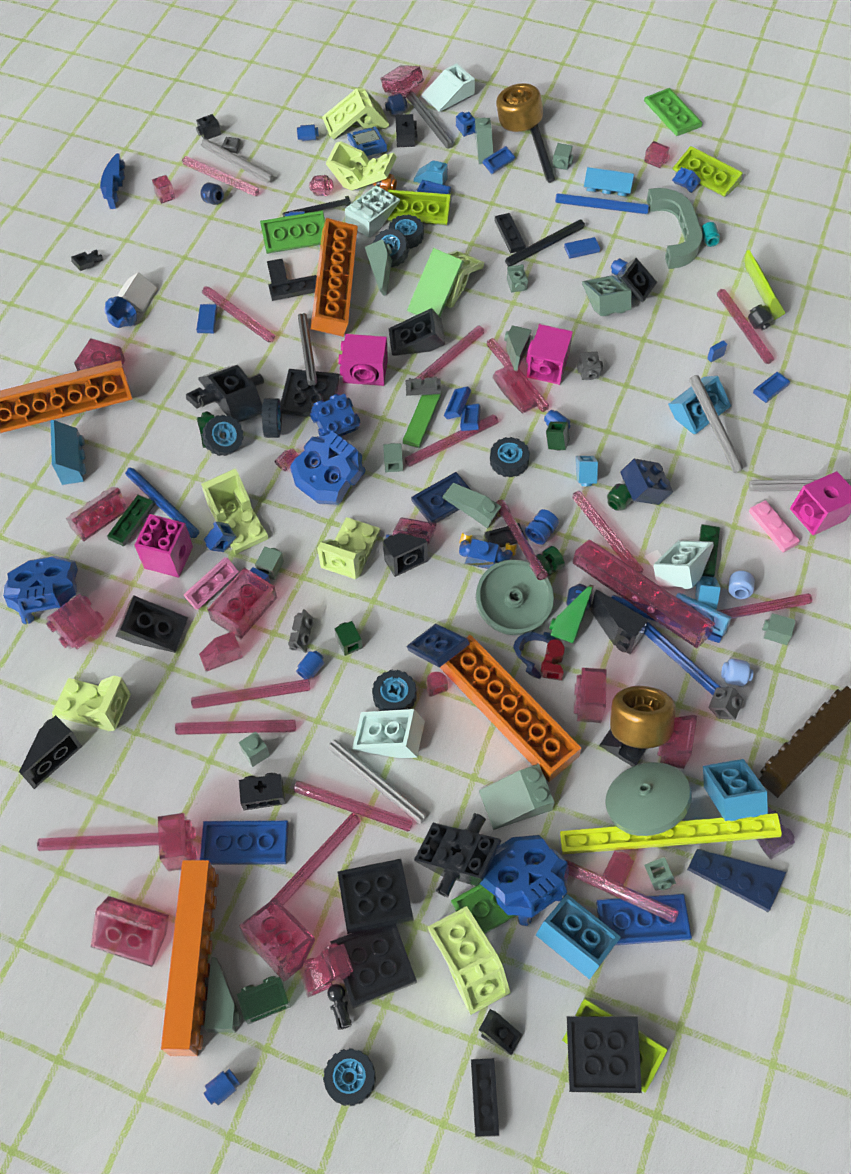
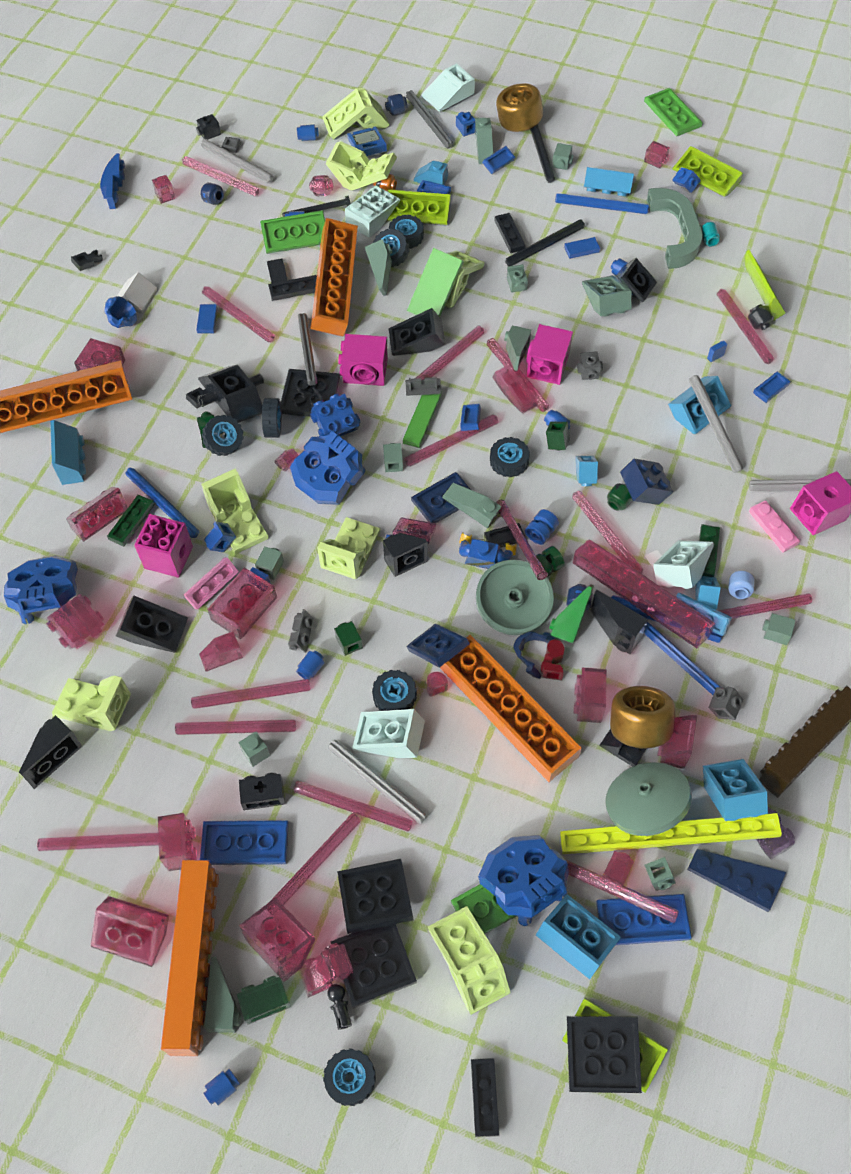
clear pink brick [380,65,424,95] -> none
black brick [395,114,418,148] -> none
black slope [414,813,501,898] -> none
blue tile [444,386,471,419] -> none
sand green slope [479,764,554,830] -> none
black slope [479,1009,523,1056] -> none
light blue head [721,659,753,687] -> none

